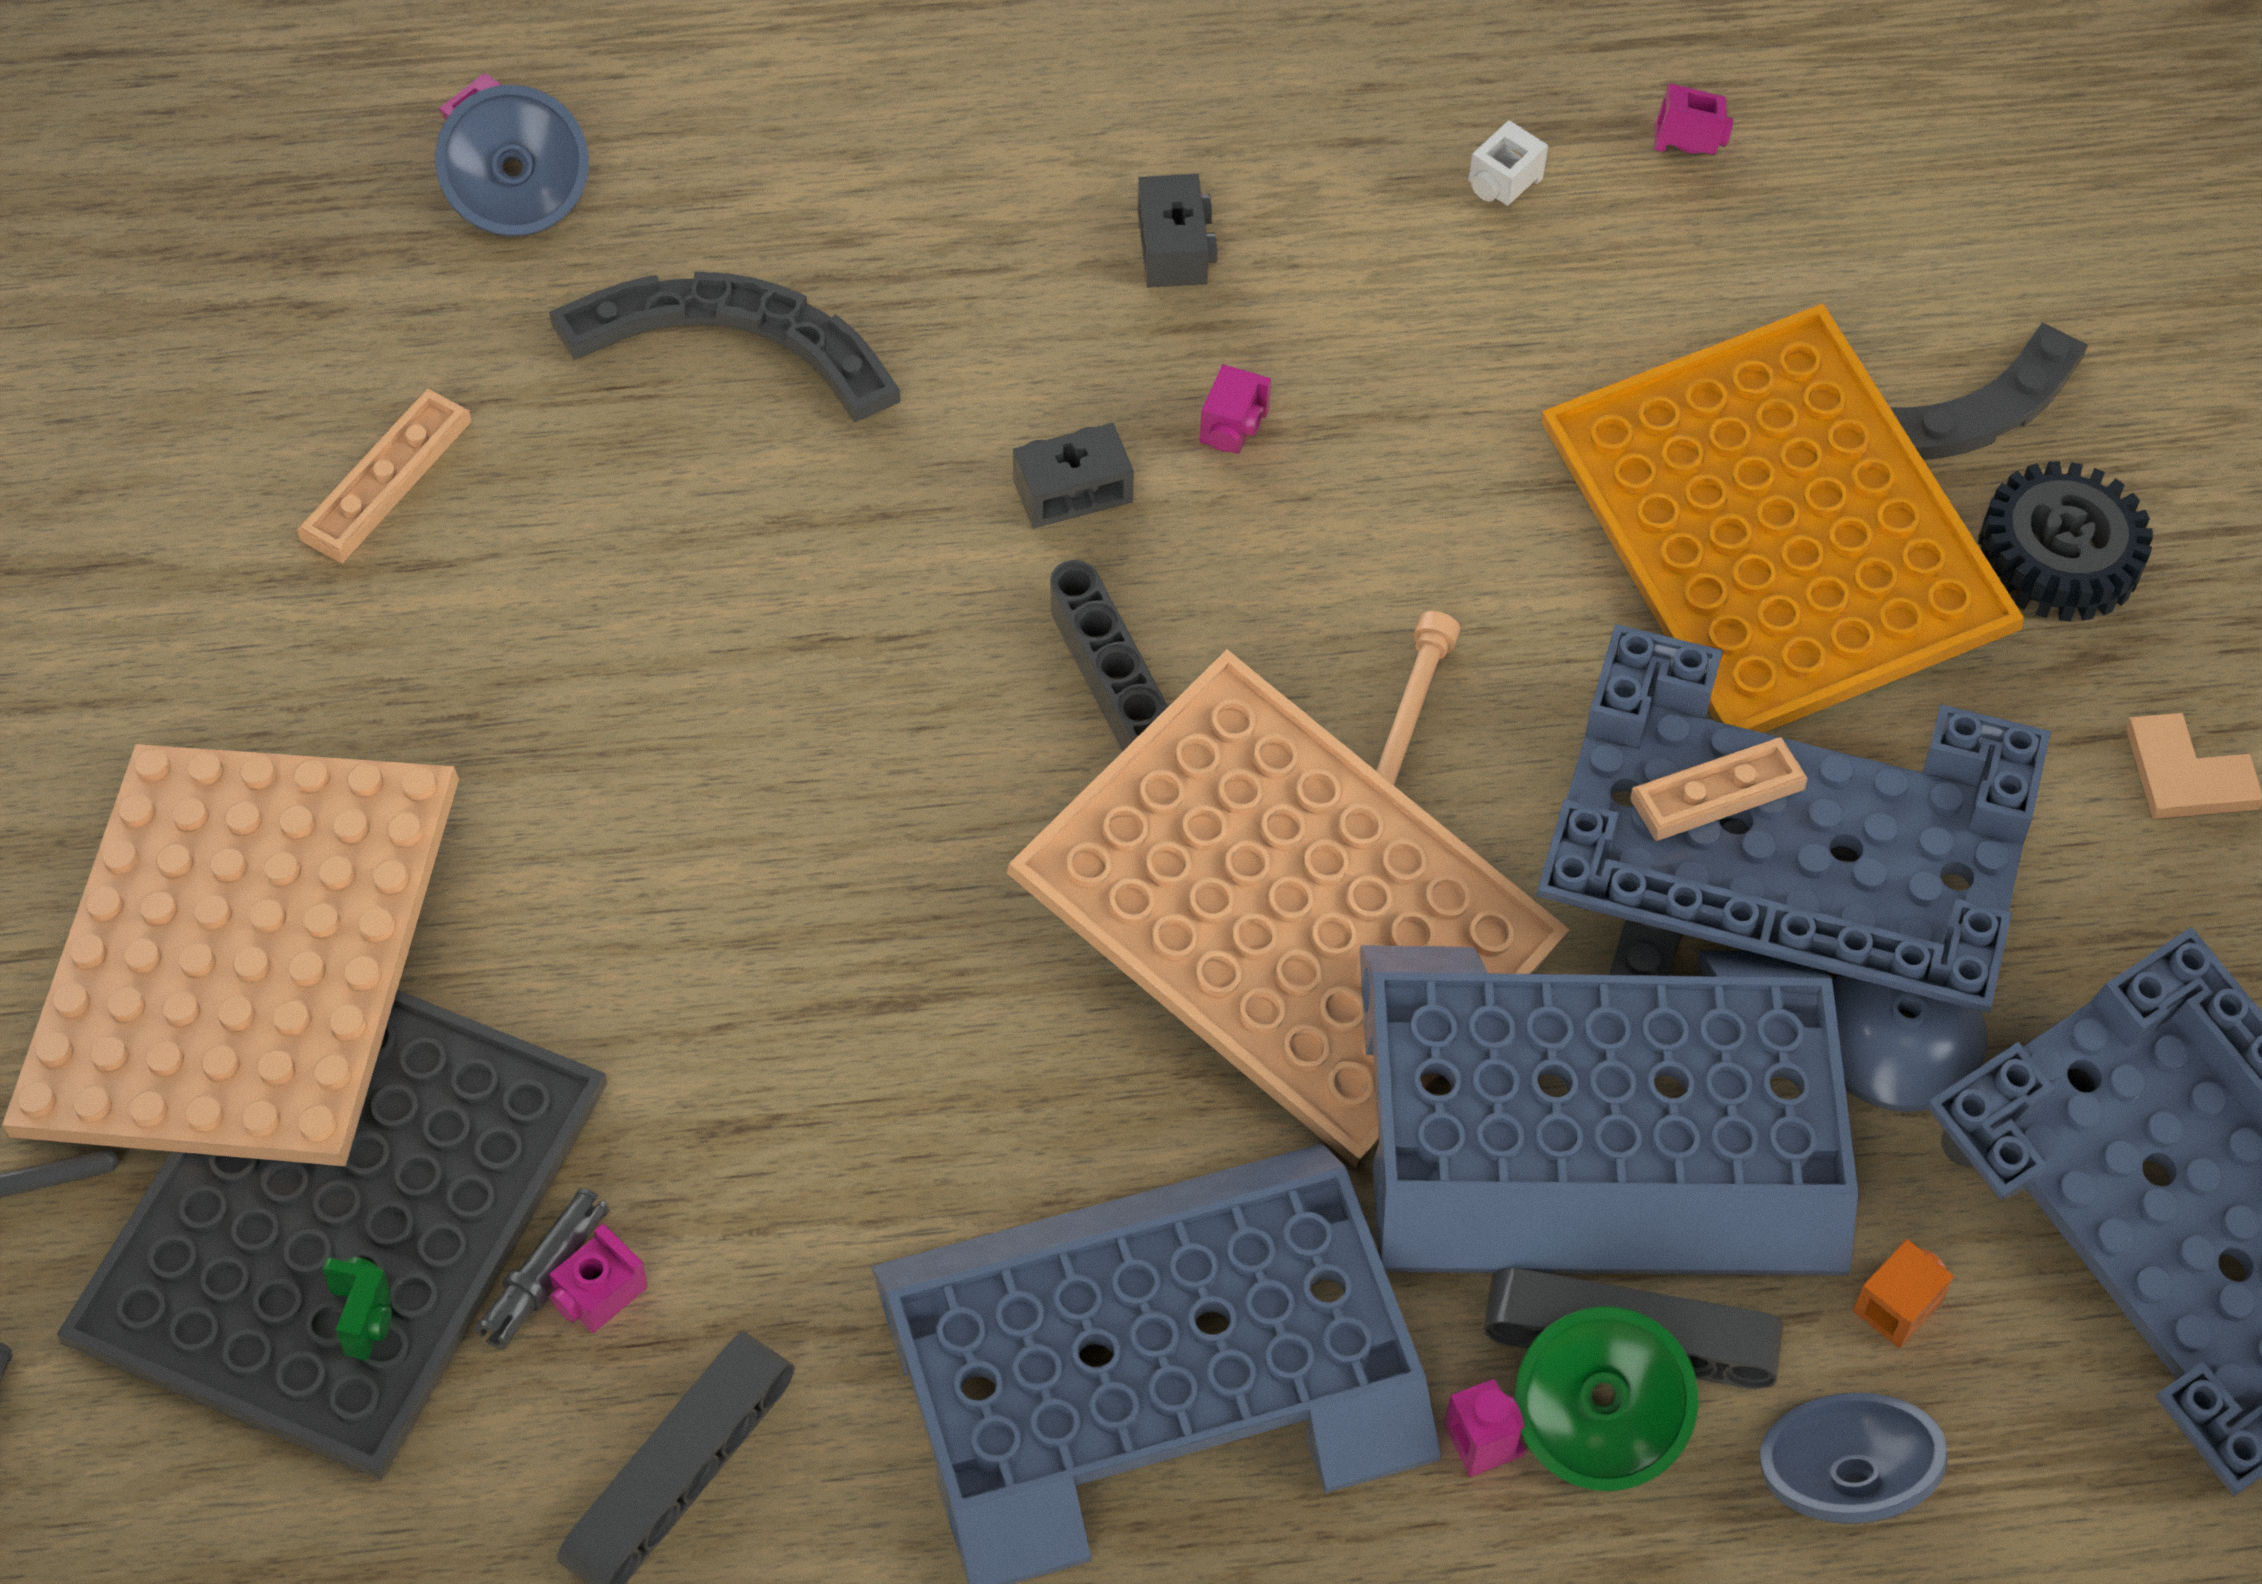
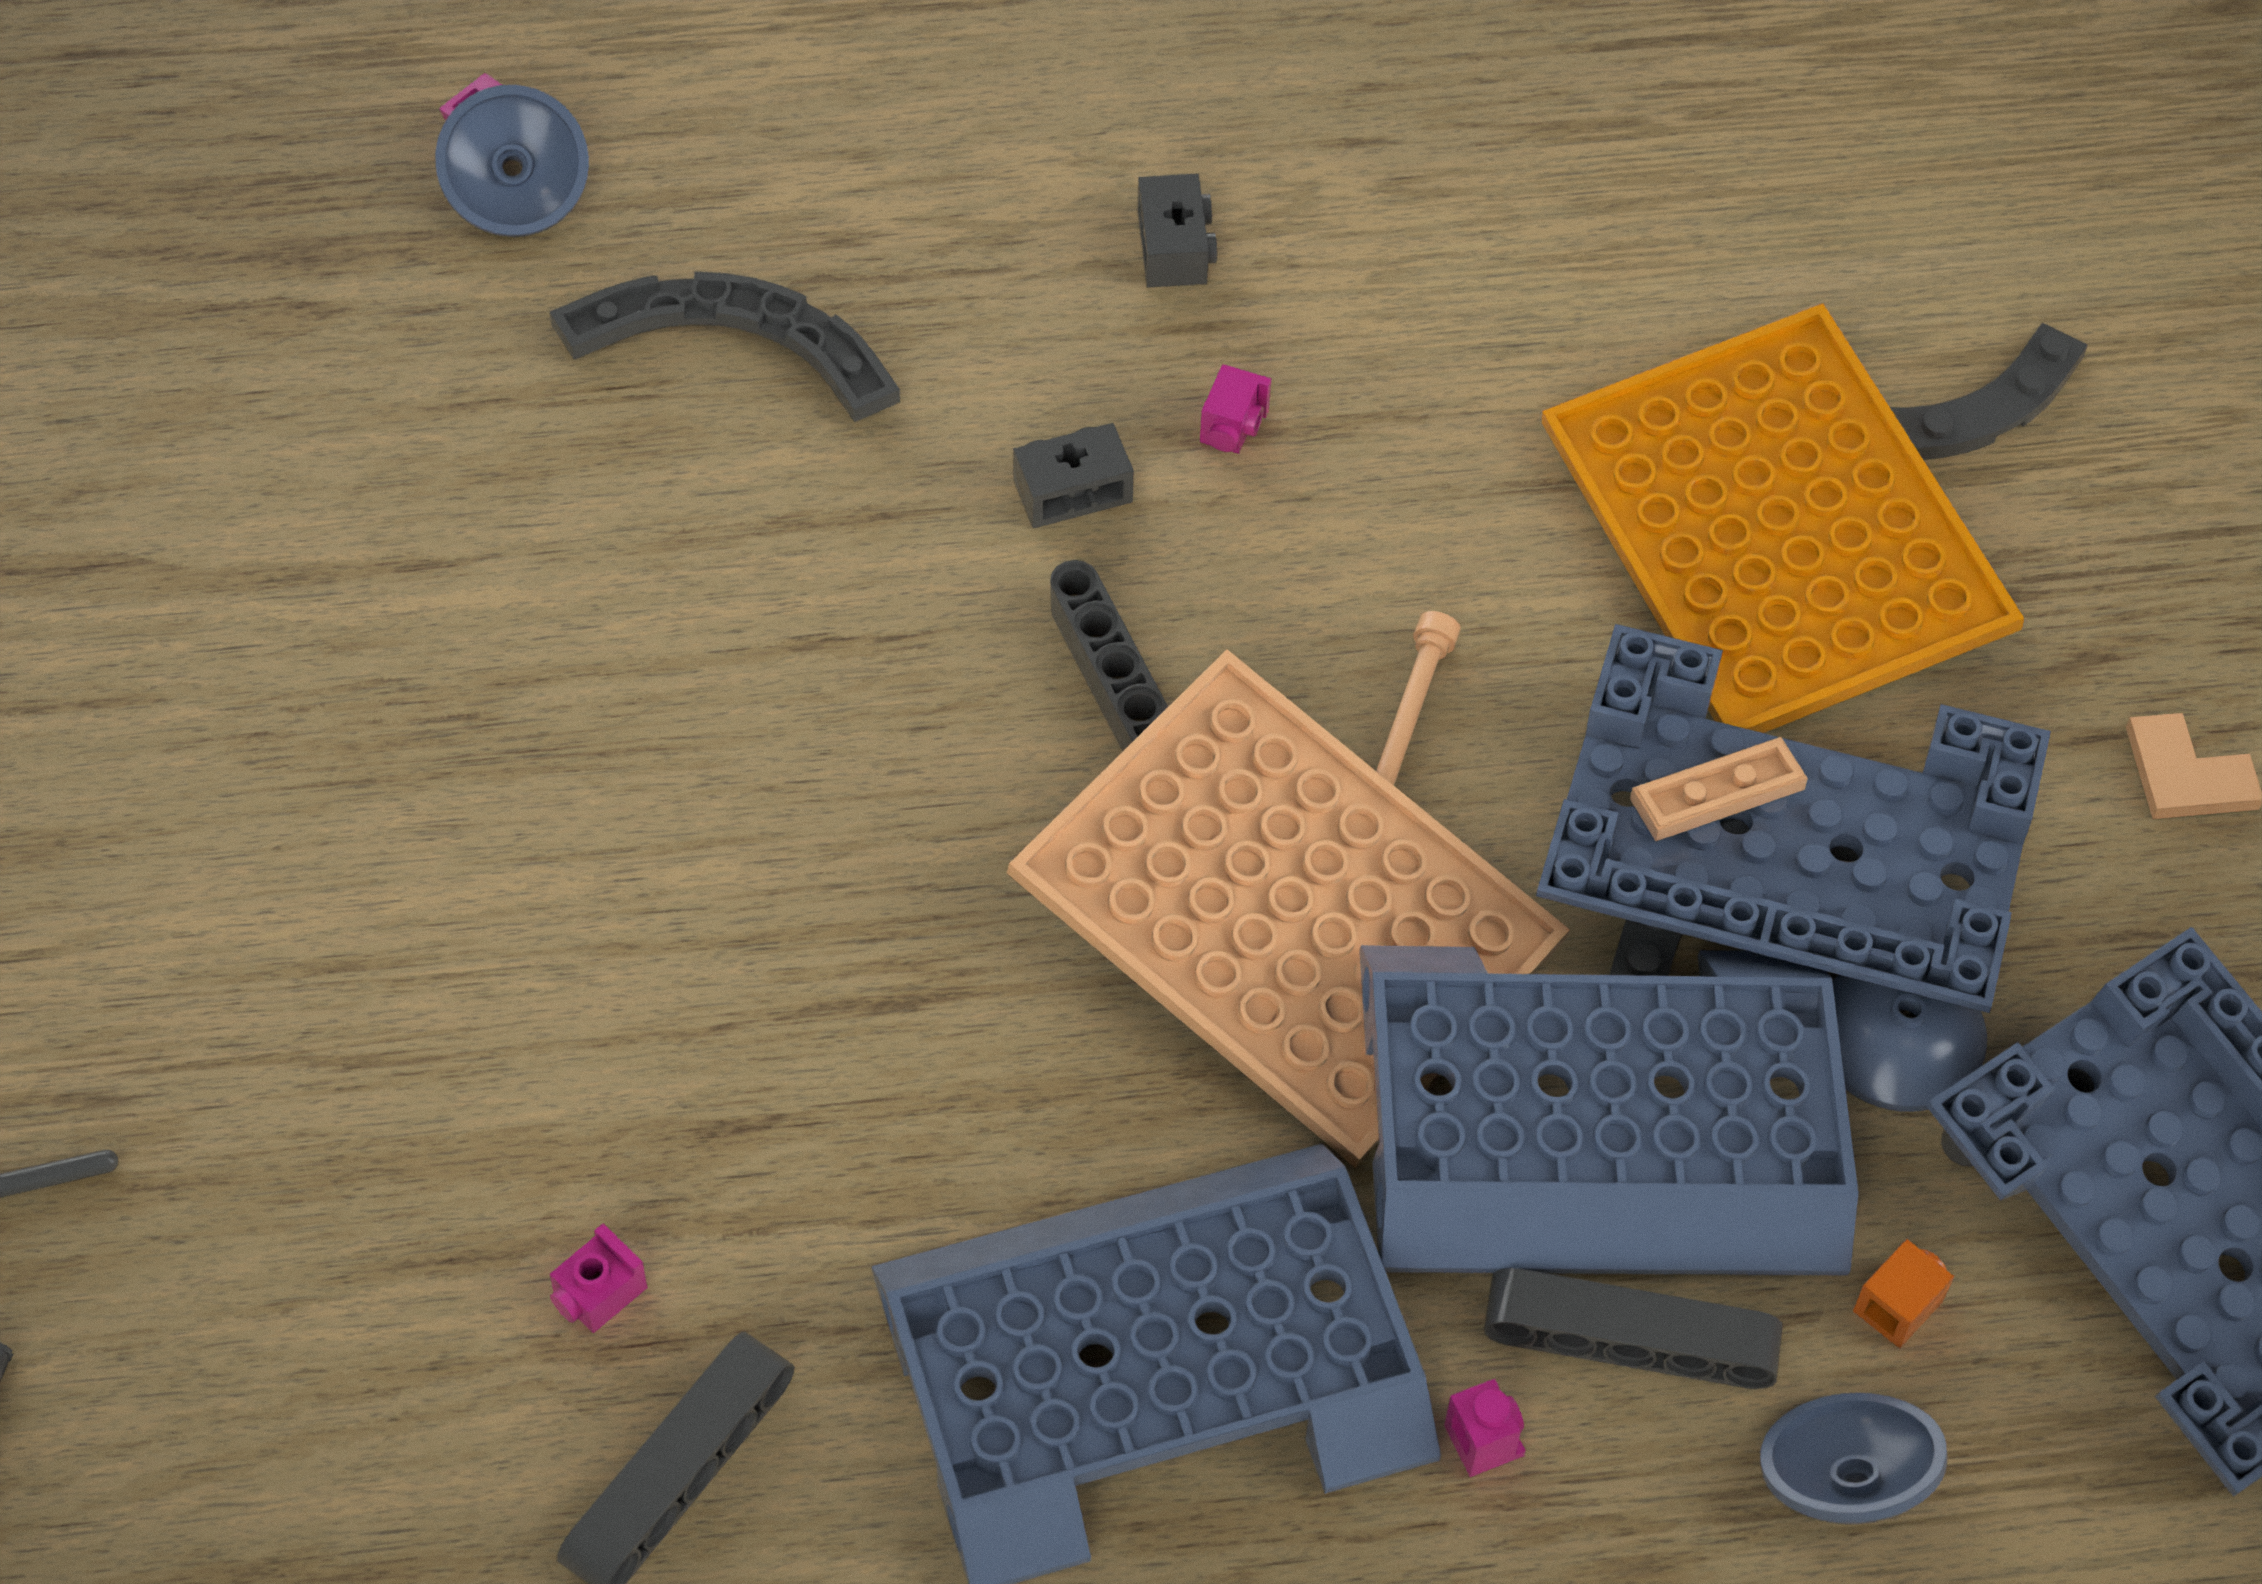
light nougat plate [2,744,459,1166] -> none
dark grey plate [57,990,607,1481] -> none
light nougat tile [297,388,471,564] -> none
green bracket [322,1257,392,1361] -> none
dark grey pin [474,1188,610,1350] -> none
white brick [1468,120,1548,206] -> none
green dish [1514,1306,1699,1491] -> none
dark pink brick [1654,83,1733,155] -> none
wheel [1978,461,2153,621] -> none

